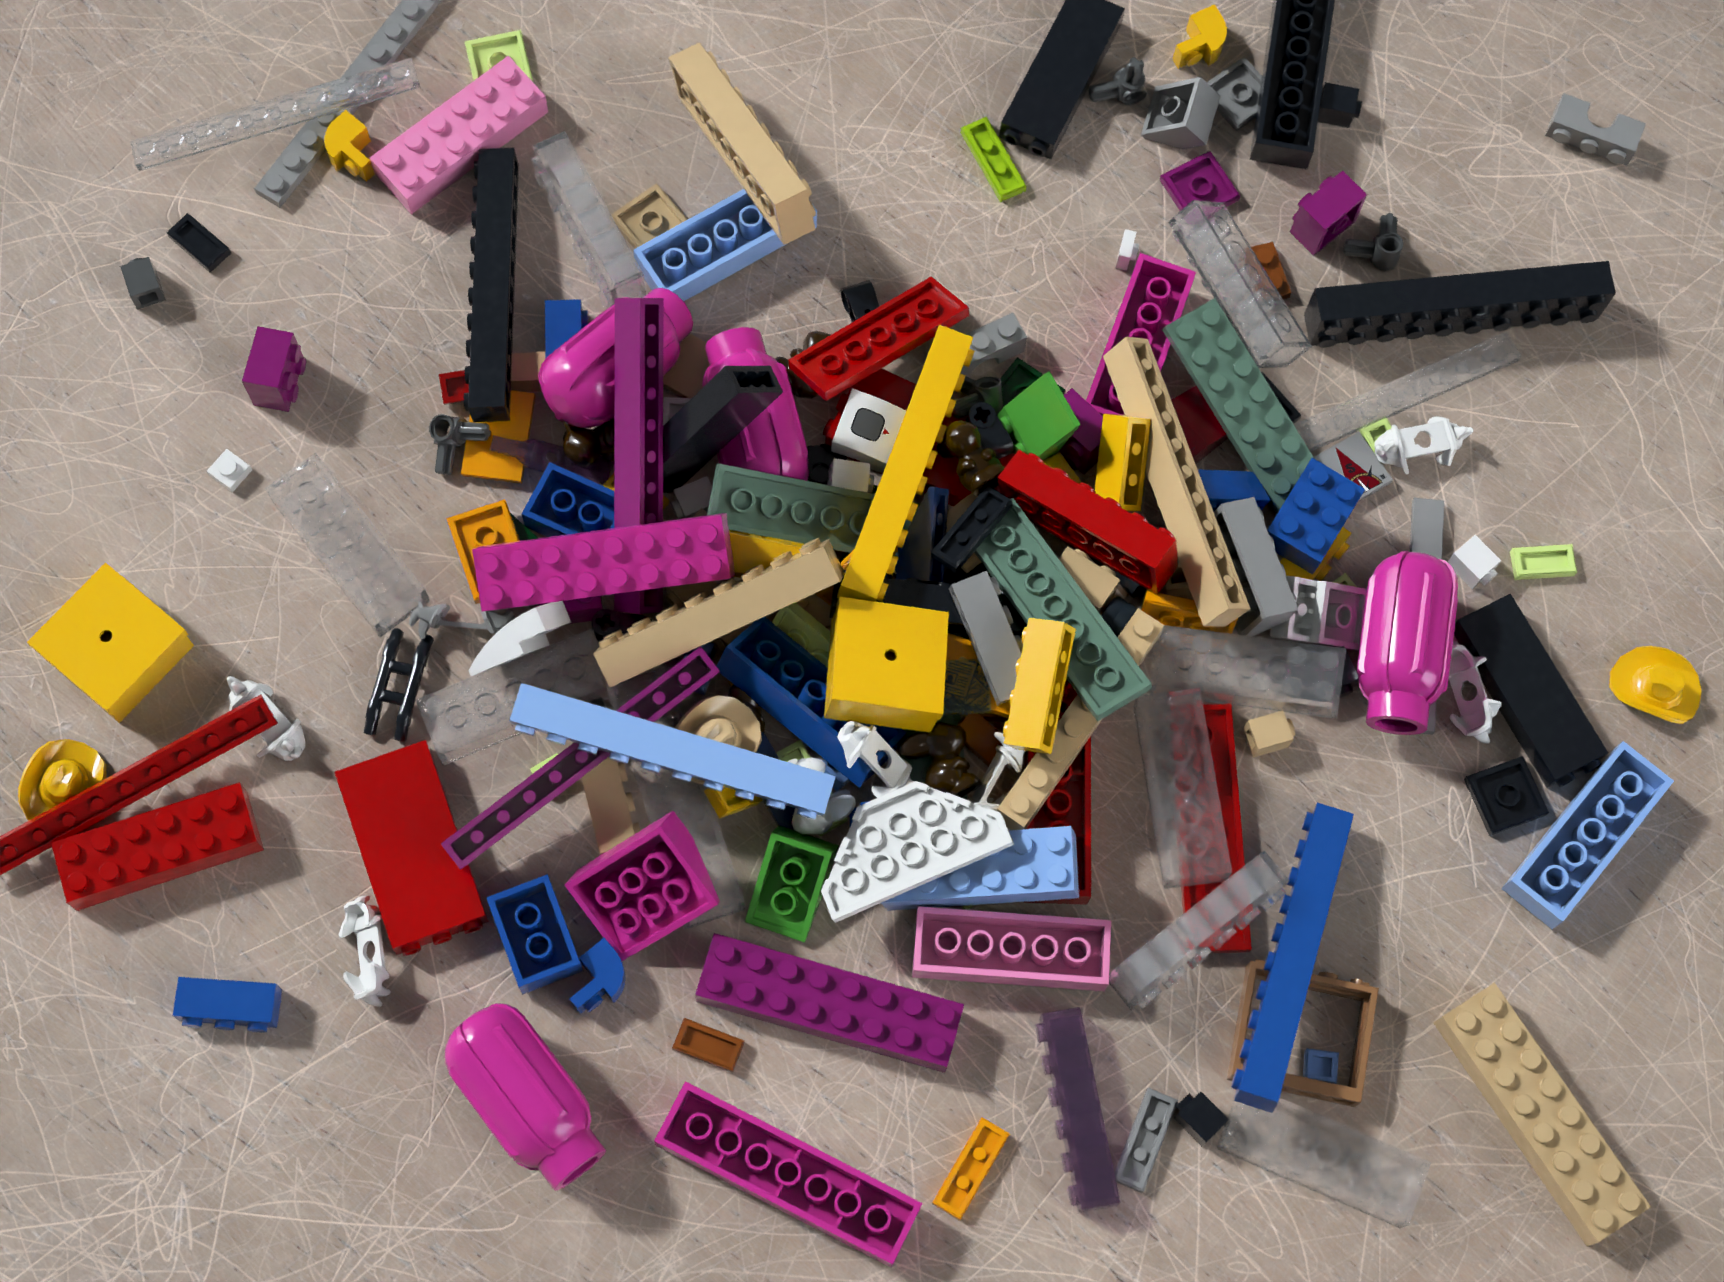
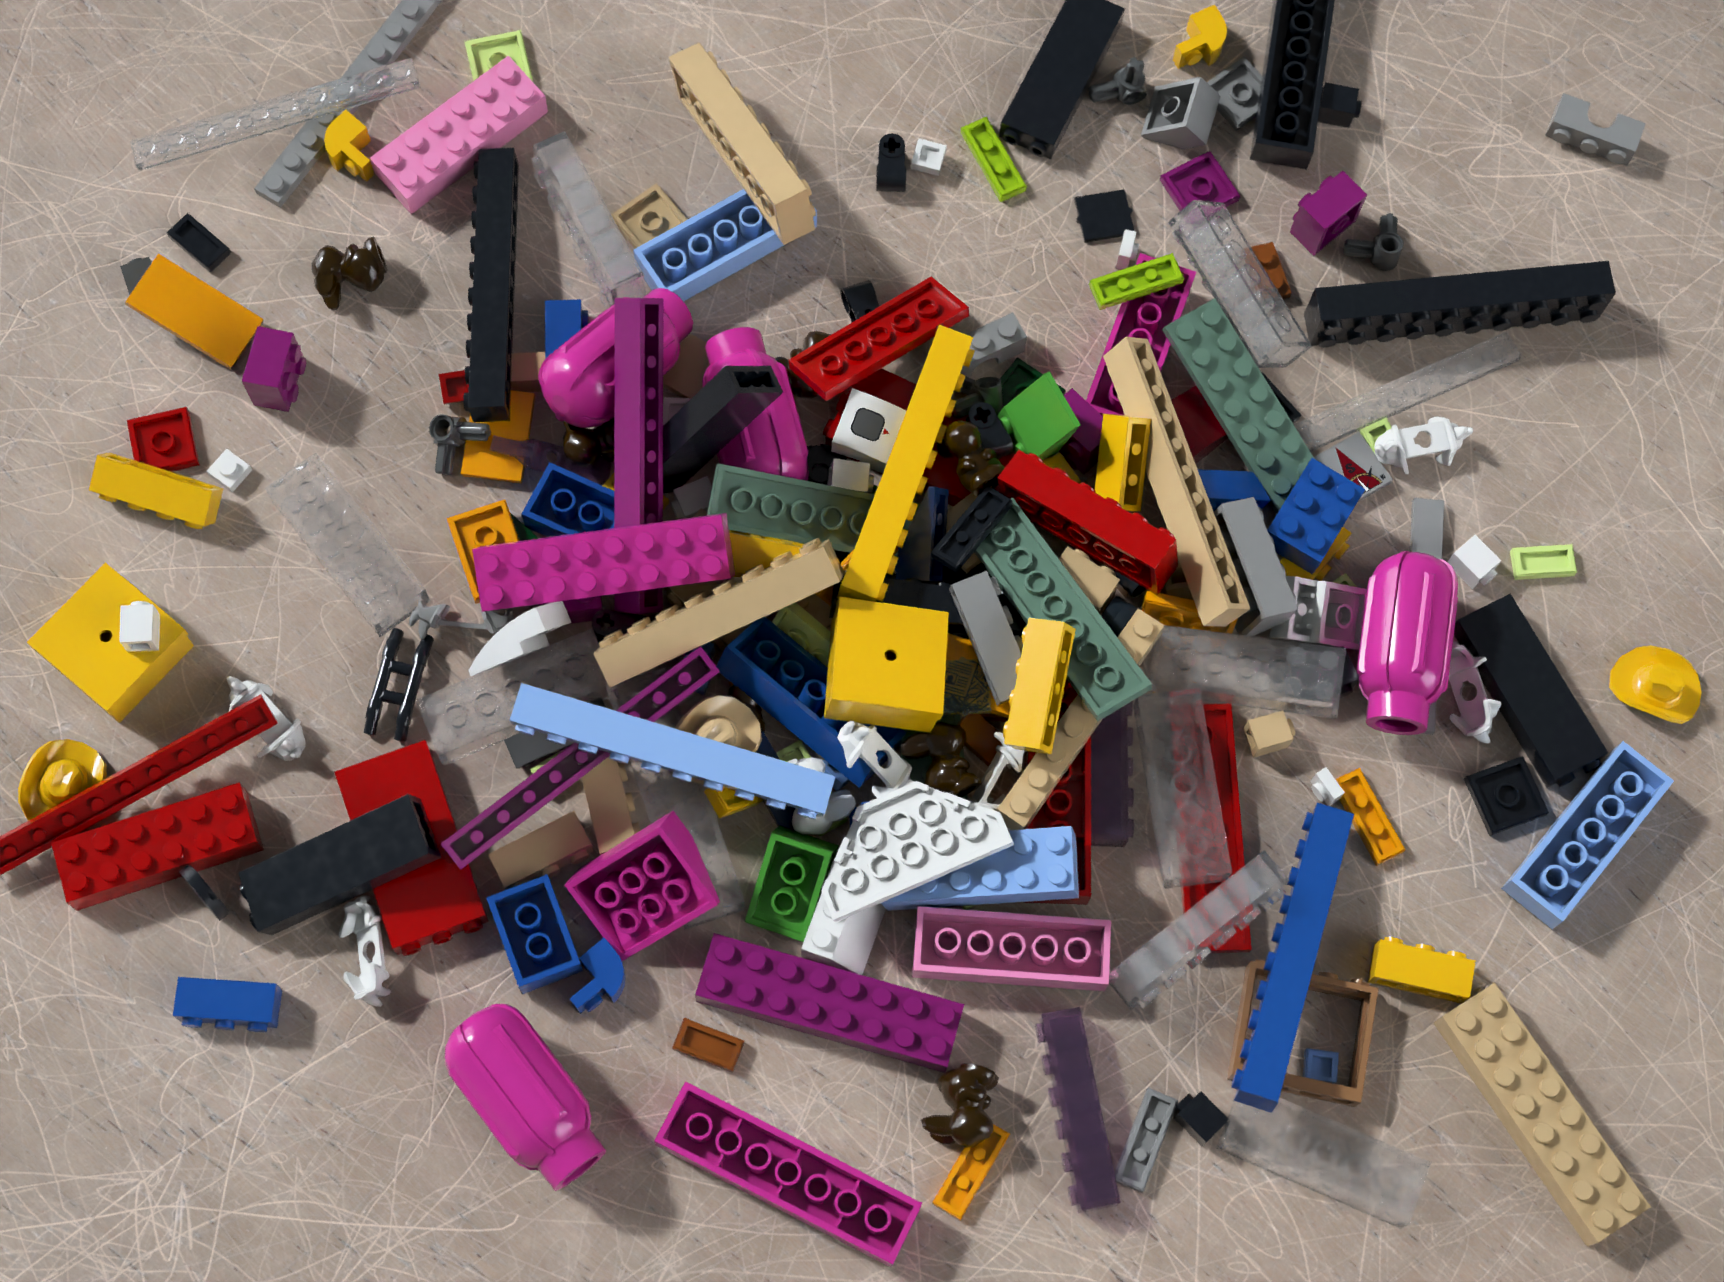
none -> yellow brick [89,452,224,529]
none -> white brick [119,601,160,652]
none -> light orange tile [125,253,264,370]
none -> red tile [127,407,200,472]
none -> black tile [179,865,229,921]
none -> black brick [238,794,442,935]
none -> dark brown animal [311,237,388,310]
none -> tan brick [488,811,594,890]
none -> dark grey slope [504,731,574,769]
none -> white slope [801,860,886,975]
none -> black piece [876,133,906,192]
none -> white plate [911,138,947,176]
none -> dark brown animal [921,1063,999,1147]
none -> black piece [1074,189,1134,243]
none -> lime tile [1089,253,1184,310]
none -> clear purple brick [1091,701,1134,847]
none -> white plate [1310,767,1345,806]
none -> light orange tile [1335,768,1406,866]
none -> yellow brick [1368,937,1476,1004]

